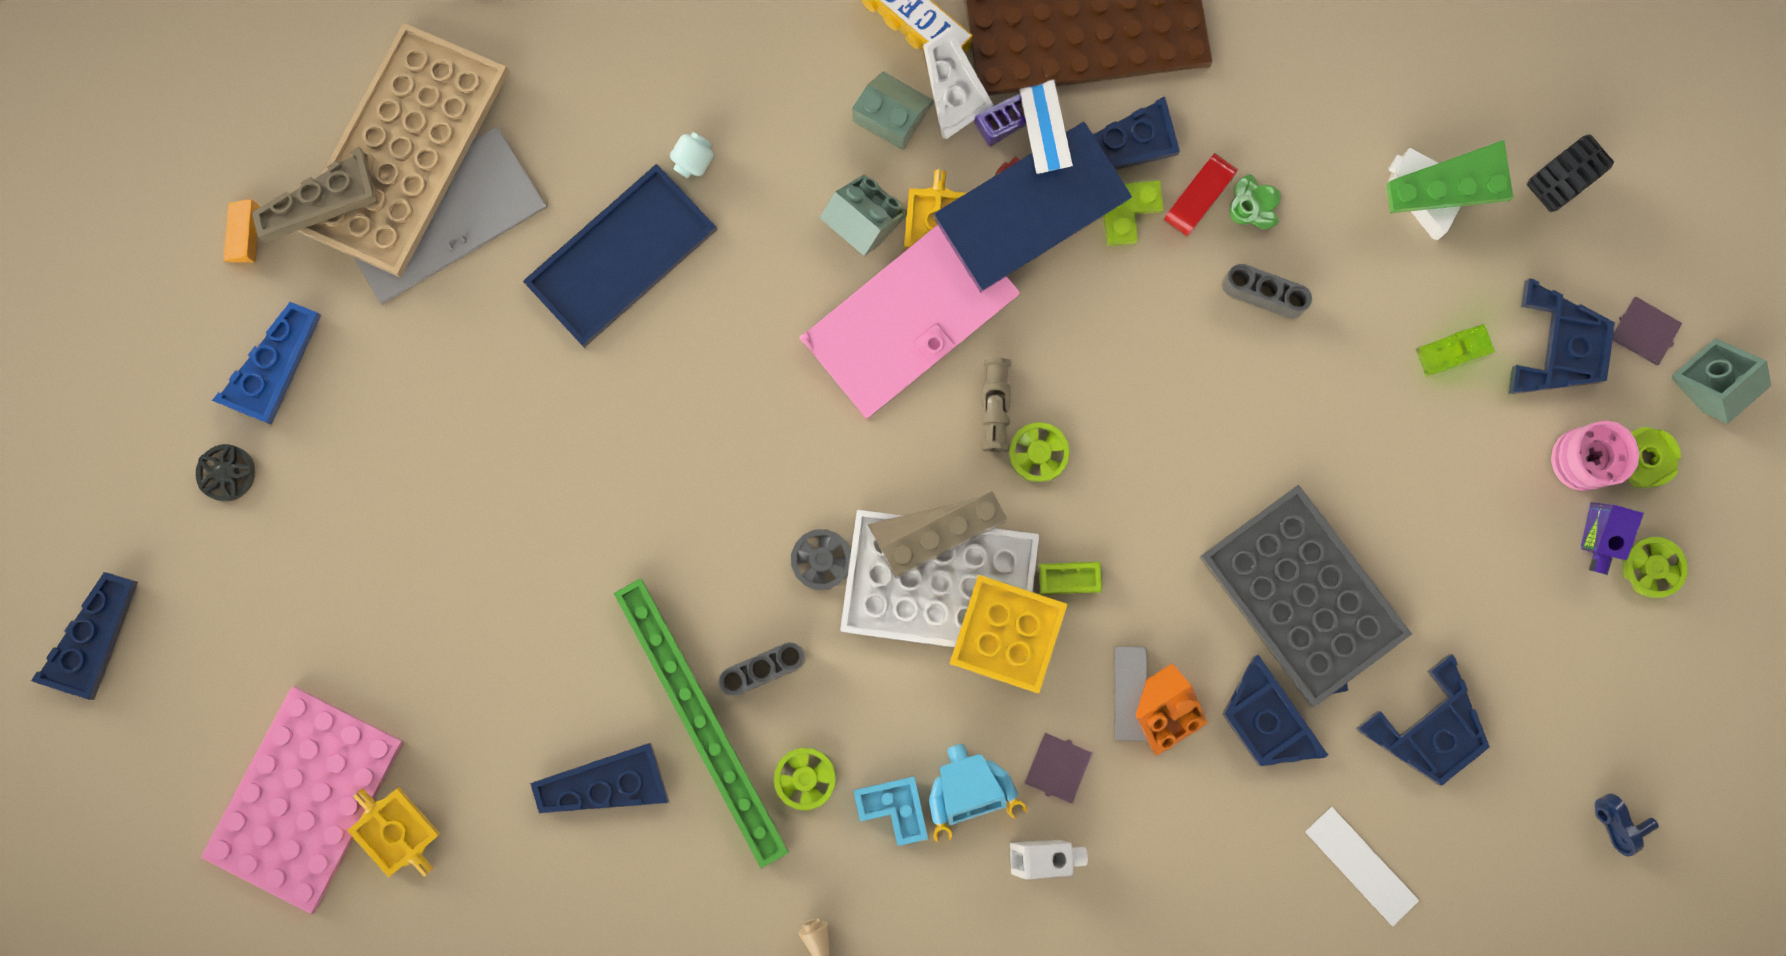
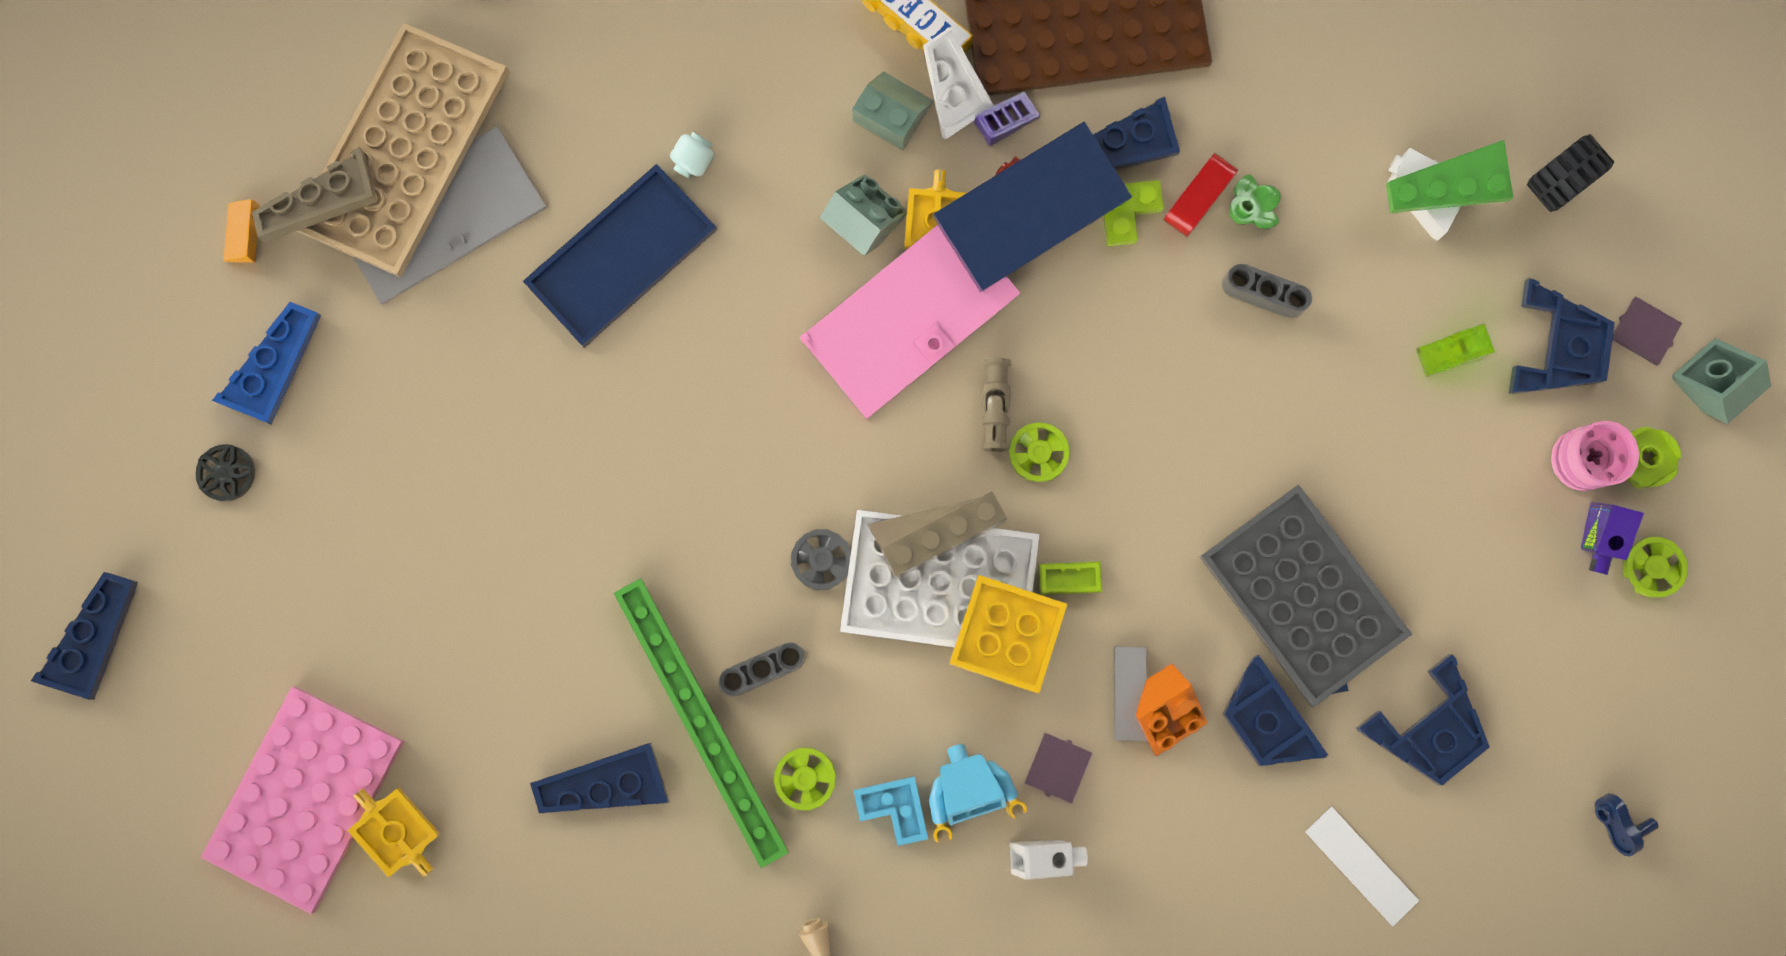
white sticker [1020,79,1073,174] -> none

